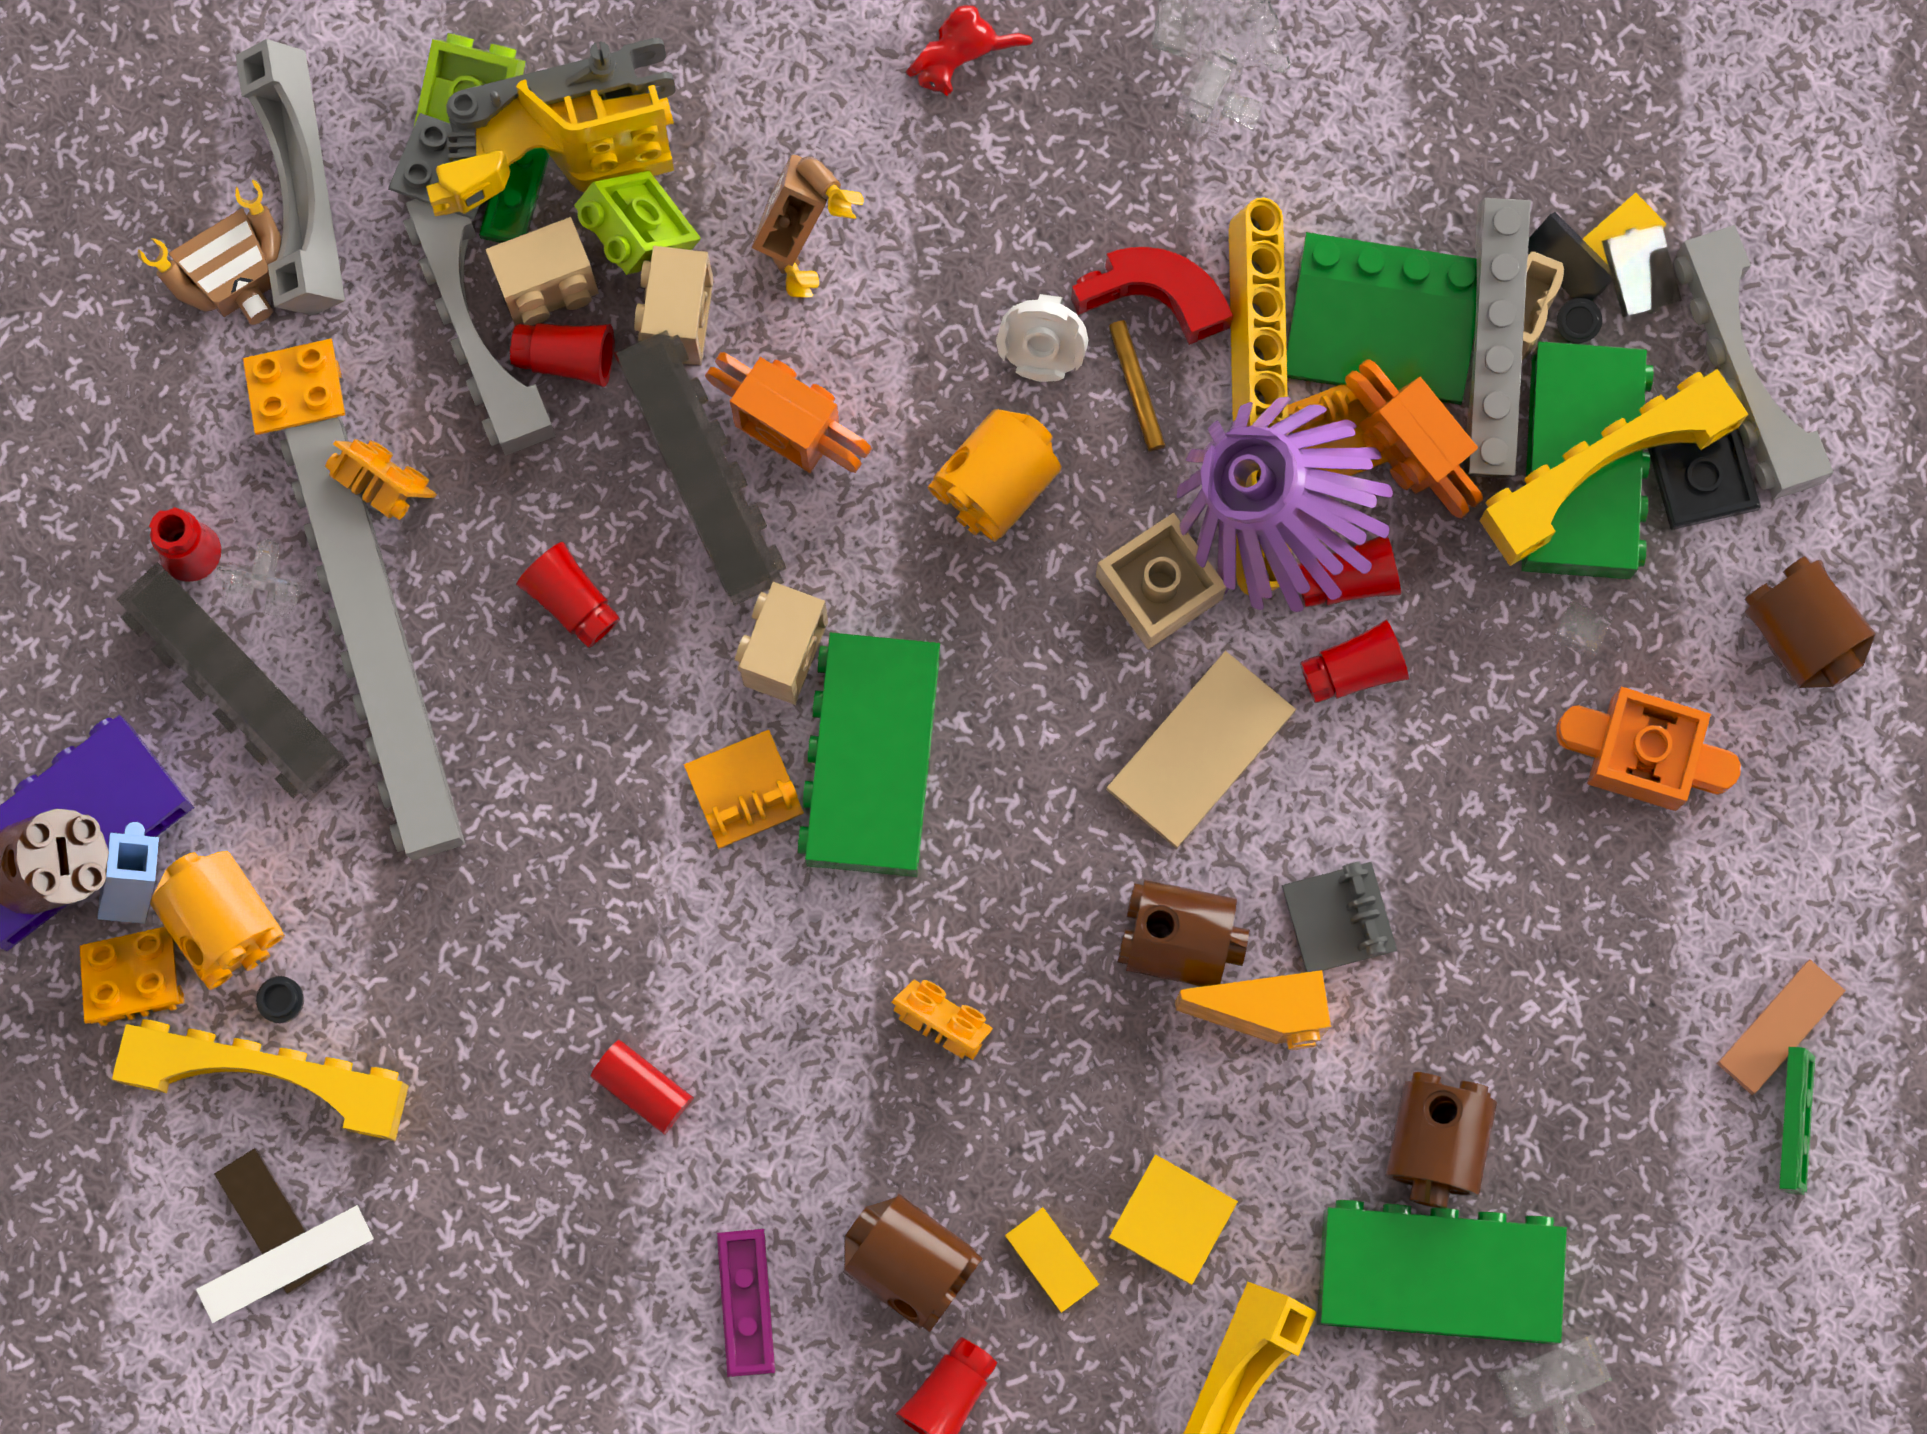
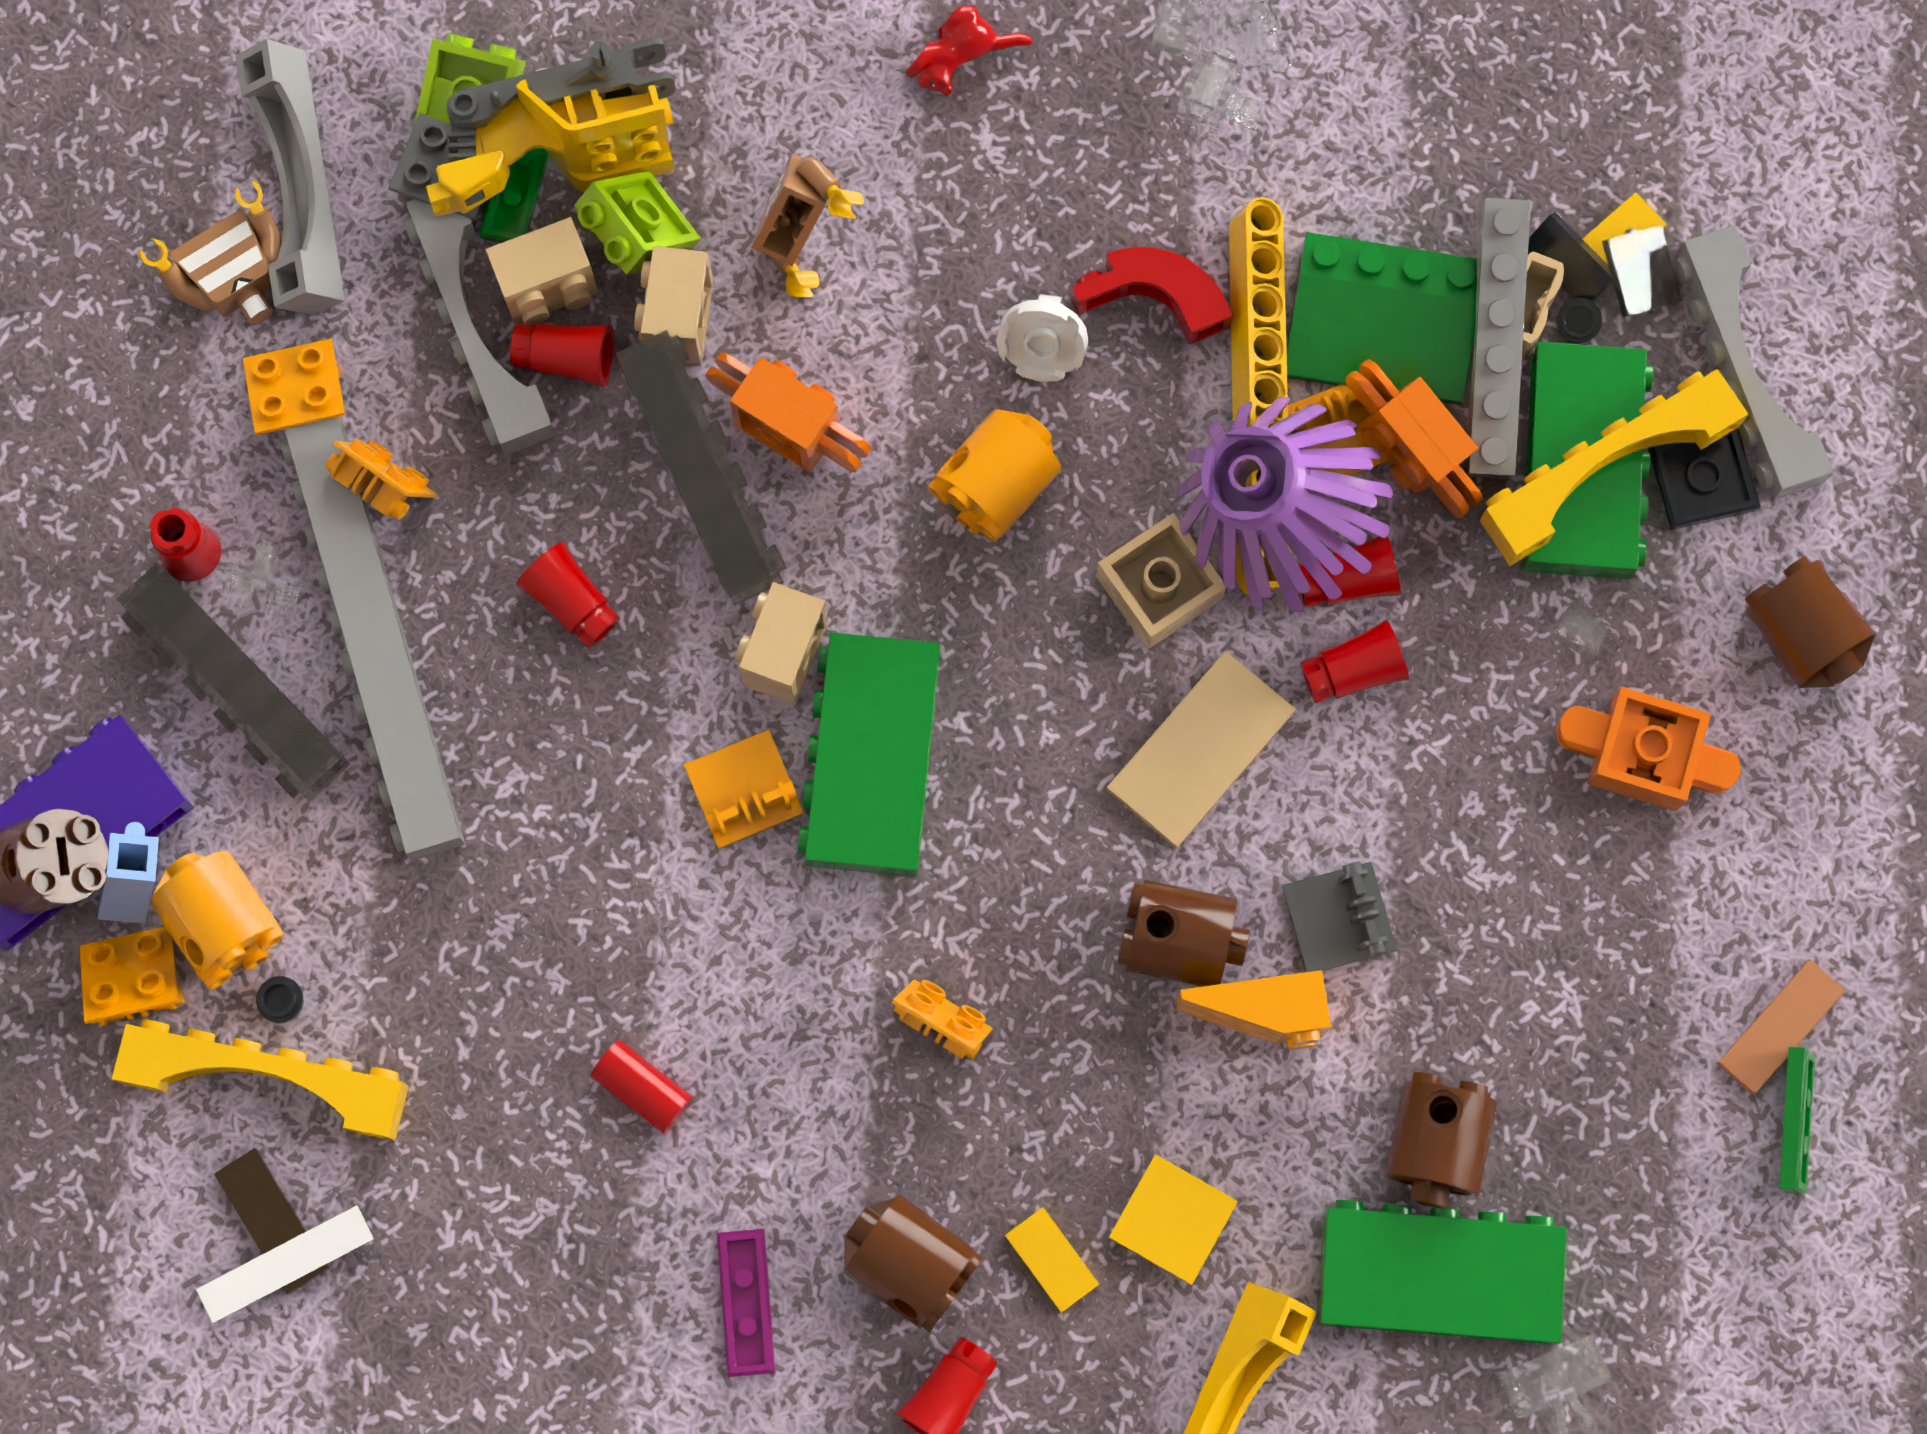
pearl gold bar [1109,320,1165,452] -> none

